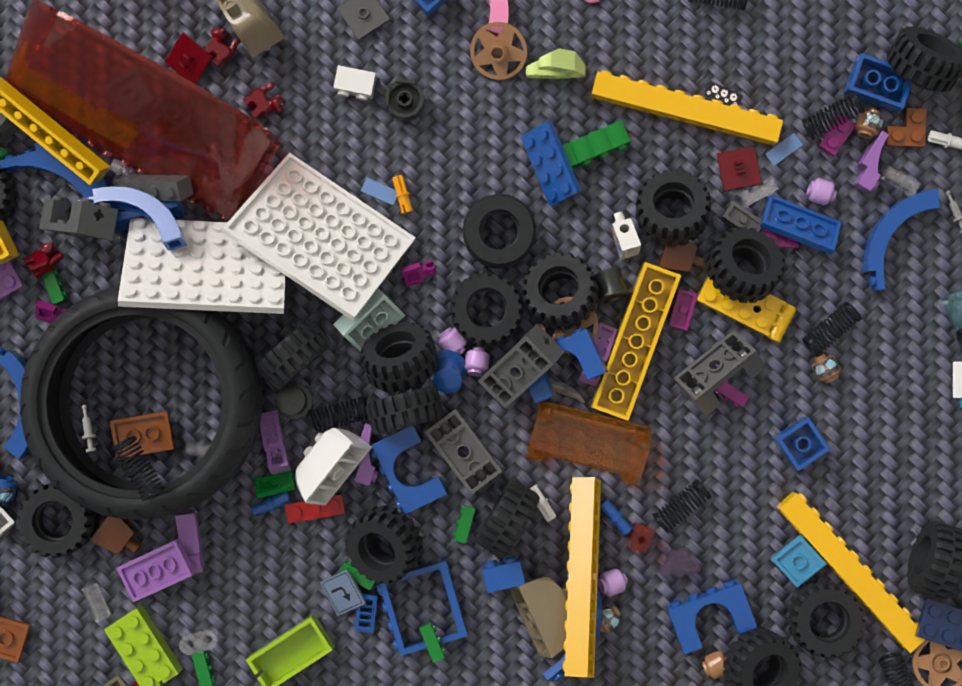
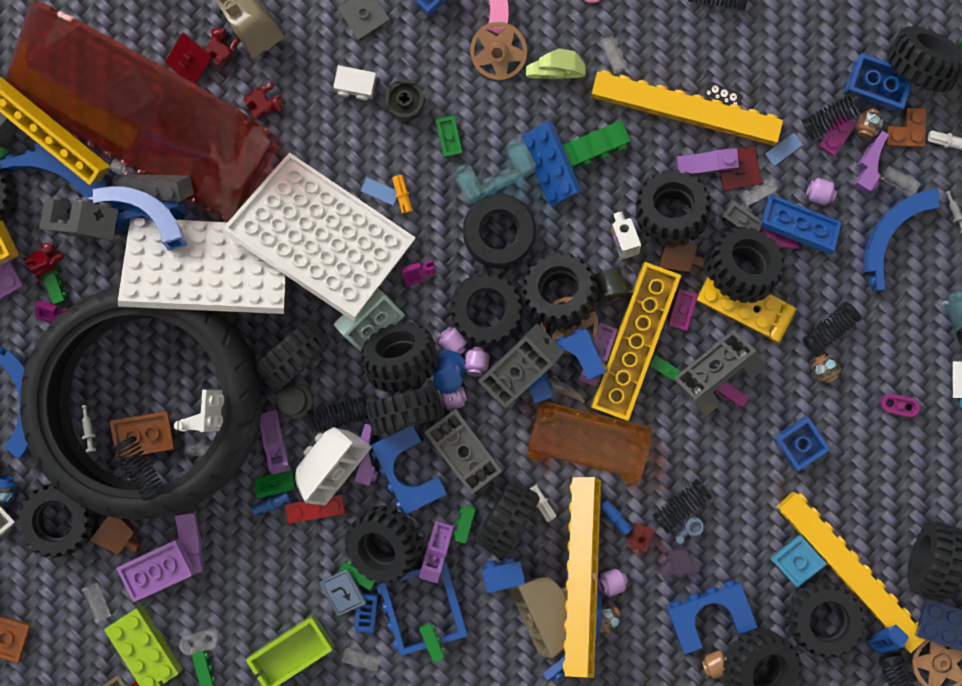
none -> white plate [174,390,224,432]
none -> clear piece [342,648,381,671]
none -> medium lavender slope [419,521,454,583]
none -> green plate [436,116,462,158]
none -> lavender head [440,386,467,411]
none -> clear light blue plate [453,138,537,206]
none -> clear piece [601,35,627,75]
none -> green piece [649,355,682,384]
none -> sand blue piece [675,516,704,544]
none -> medium lavender slope [676,148,739,175]
none -> blue slope [866,624,908,654]
none -> magenta plate [880,394,920,417]

